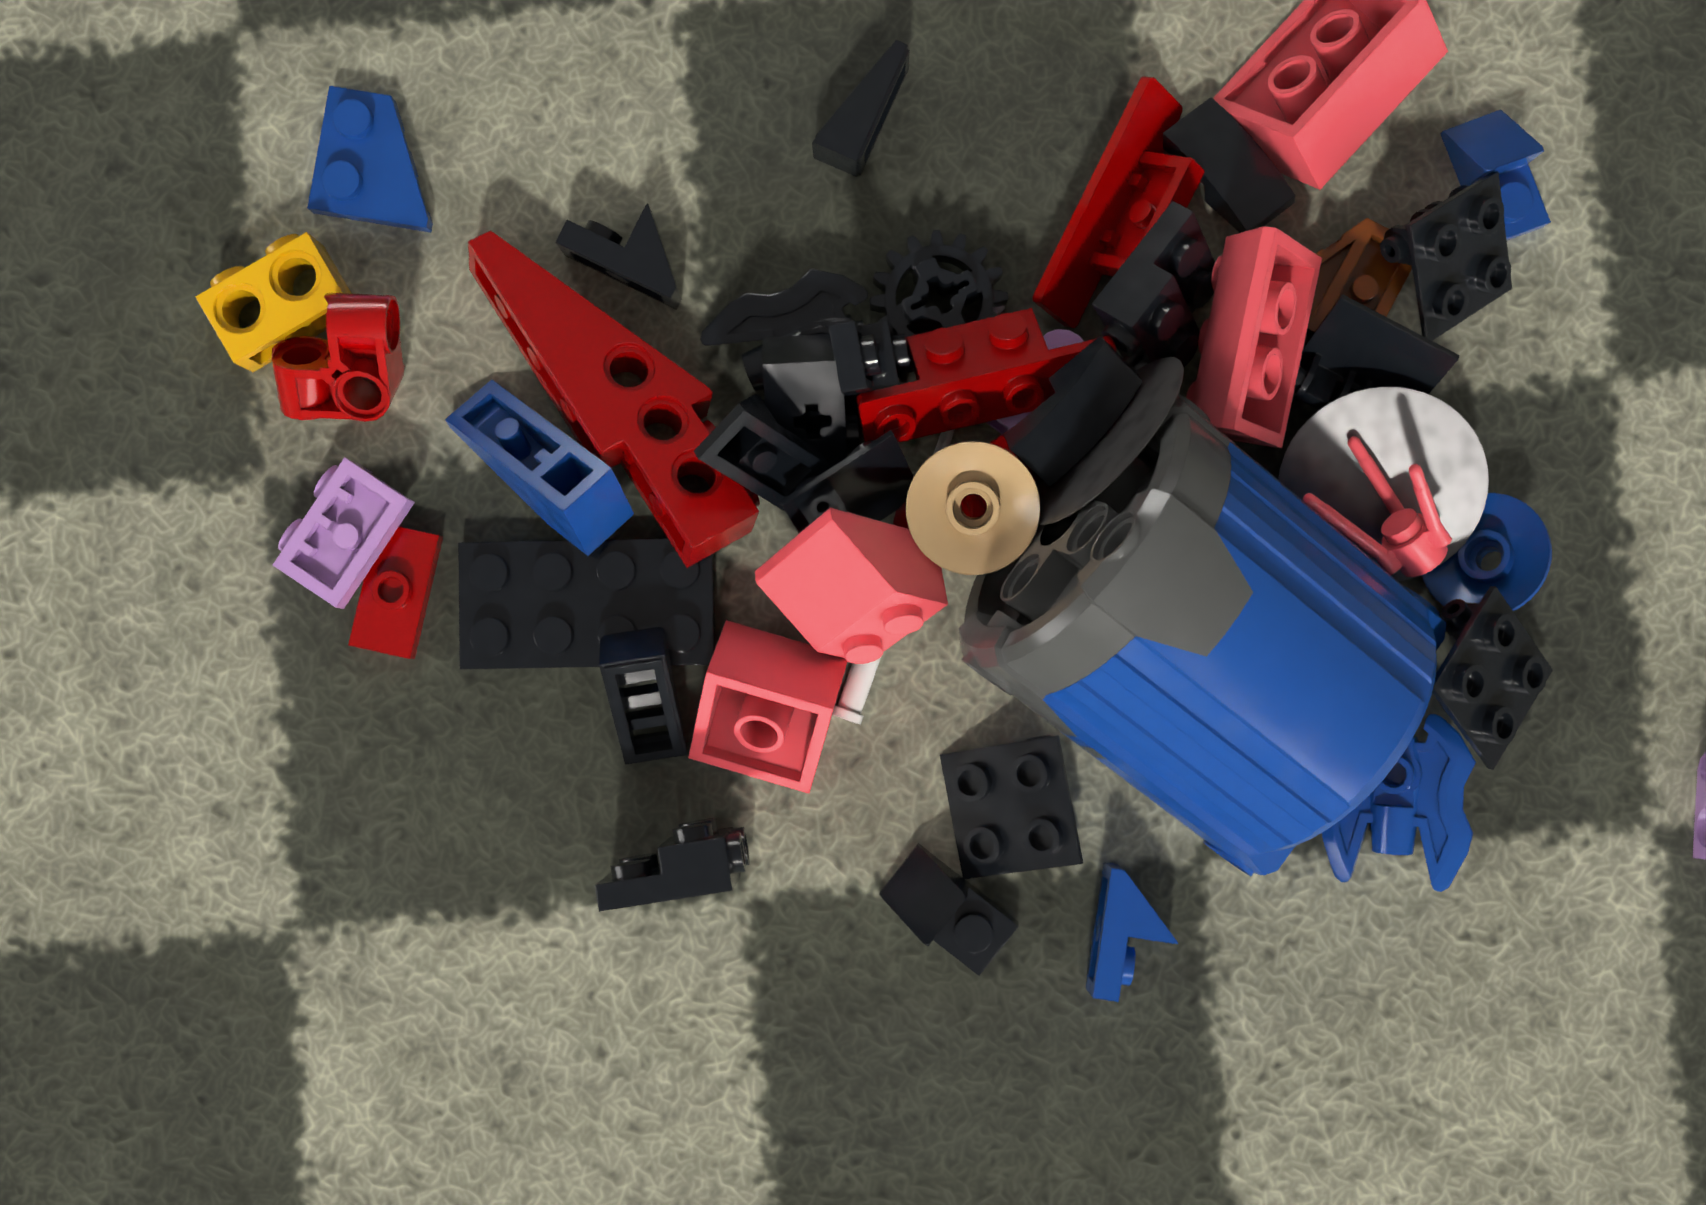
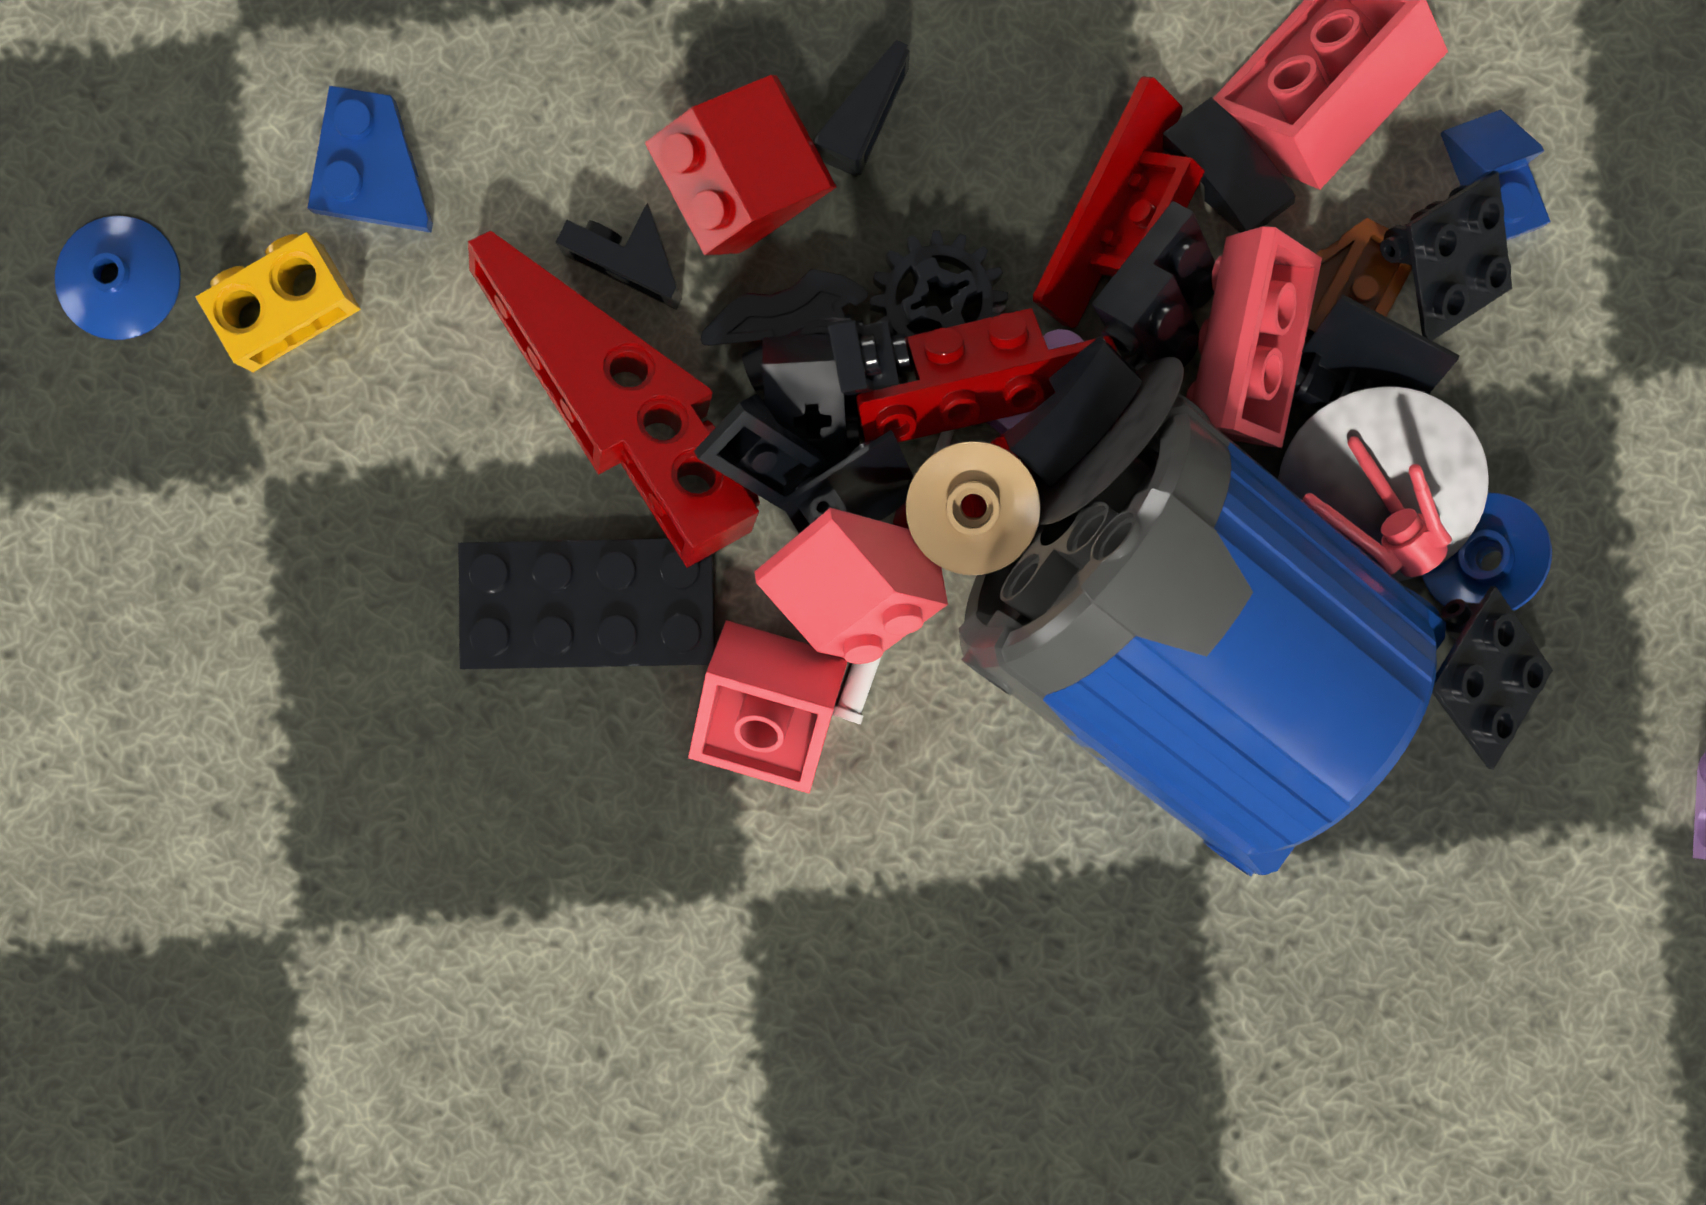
red piece [272,293,405,422] -> none
lavender bracket [273,457,415,609] -> none
red plate [348,527,443,659] -> none
blue slope [445,379,634,556] -> none
black plate [595,818,750,912] -> none
black slope [599,627,688,765] -> none
black slope [879,843,1019,976] -> none
black hinge [940,735,1083,879] -> none
blue slope [1086,862,1179,1002] -> none
blue piece [1322,714,1476,892] -> none
none -> blue dish [55,216,181,340]
none -> red slope [645,75,837,255]

